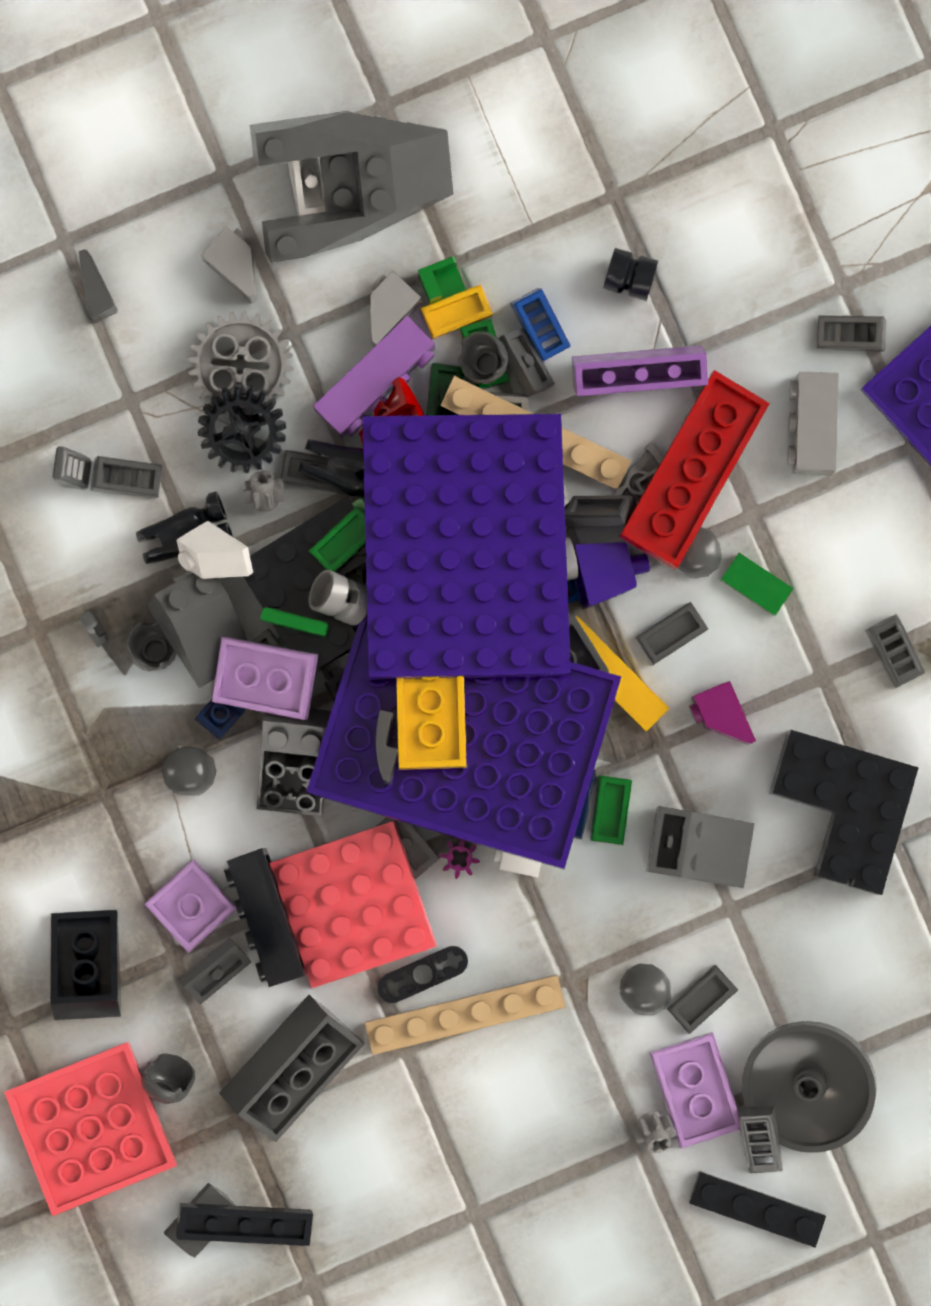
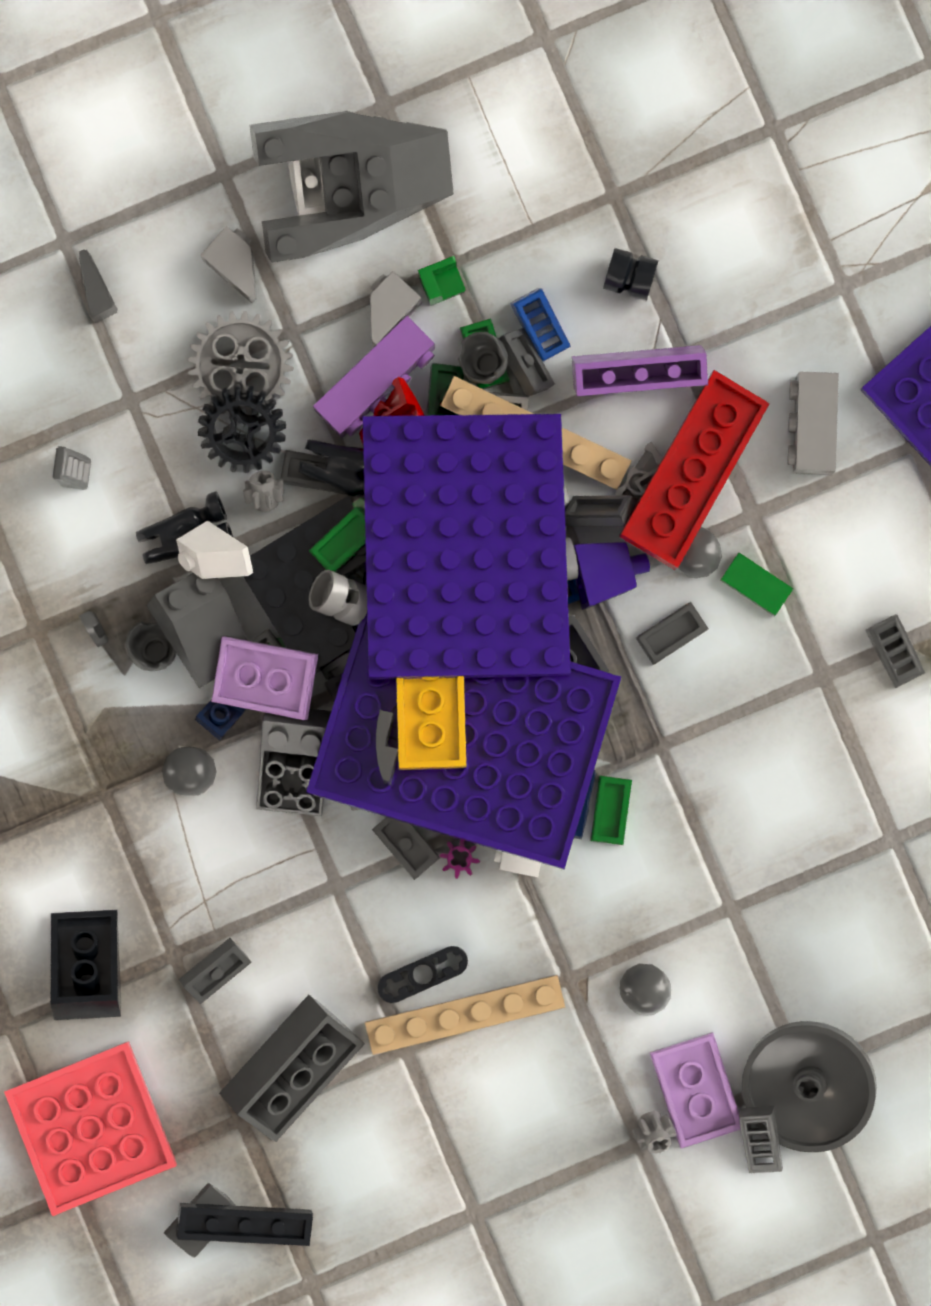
dark grey slope [91,456,162,498] -> none
dark grey hair [141,1053,195,1104] -> none
lavender tile [144,860,237,953] -> none
black slope [224,848,308,987] -> none
green tile [260,607,329,638] -> none
coral plate [269,820,437,988] -> none
yellow tile [420,284,493,340] -> none
yellow tile [576,616,670,732] -> none
dark grey slope [646,806,755,888] -> none
dark grey tile [667,965,738,1034] -> none
magenta slope [689,681,756,745] -> none
black plate [689,1171,826,1248] -> none
black piece [769,730,919,895] -> none
dark grey slope [817,315,886,352] -> none

